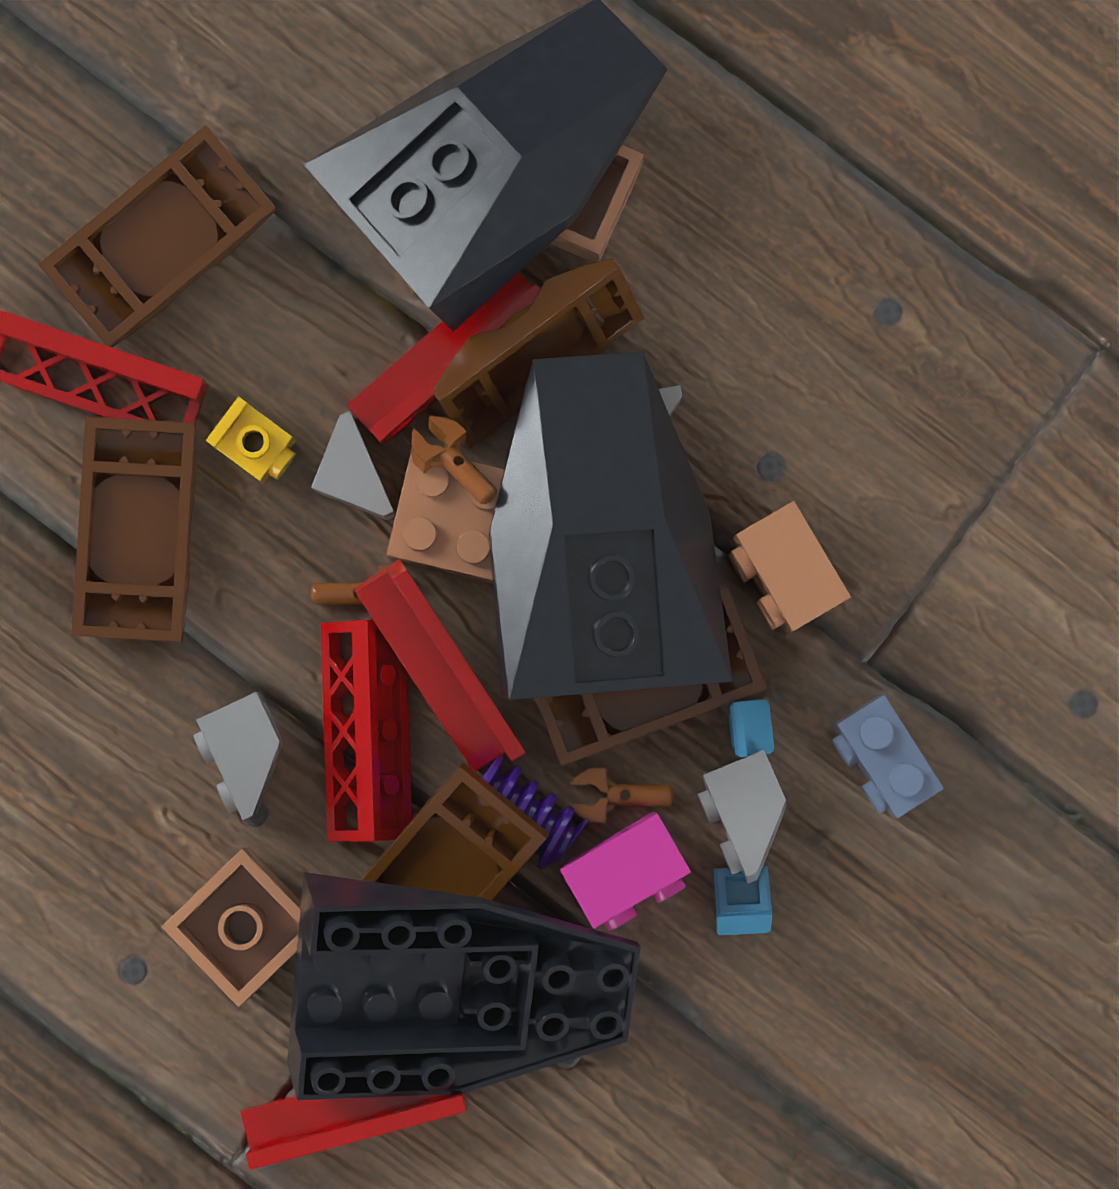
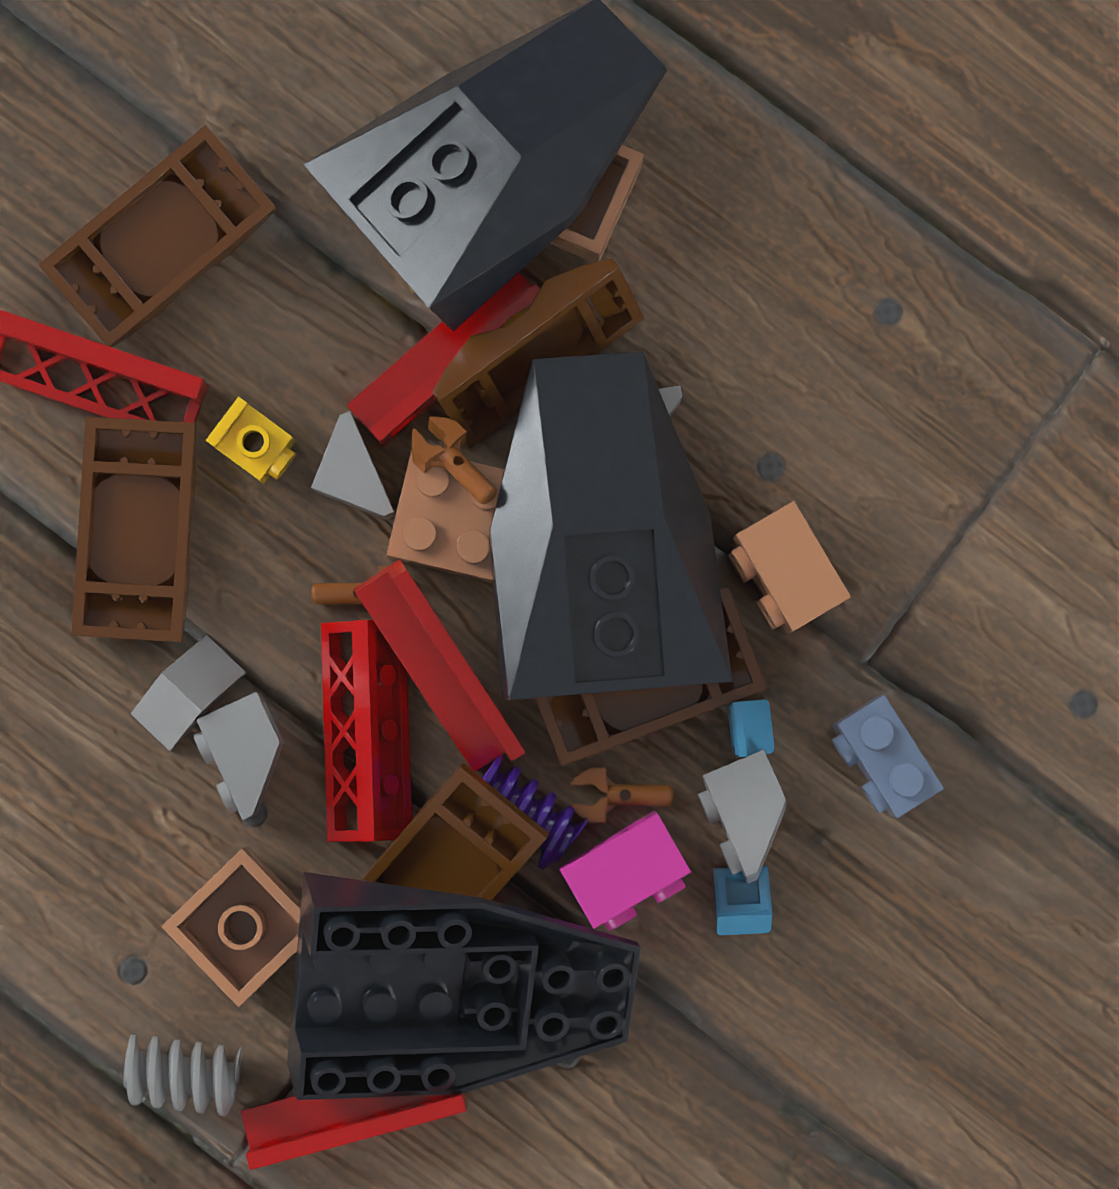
none -> light grey piece [123,1033,242,1116]
none -> light grey slope [130,635,247,751]

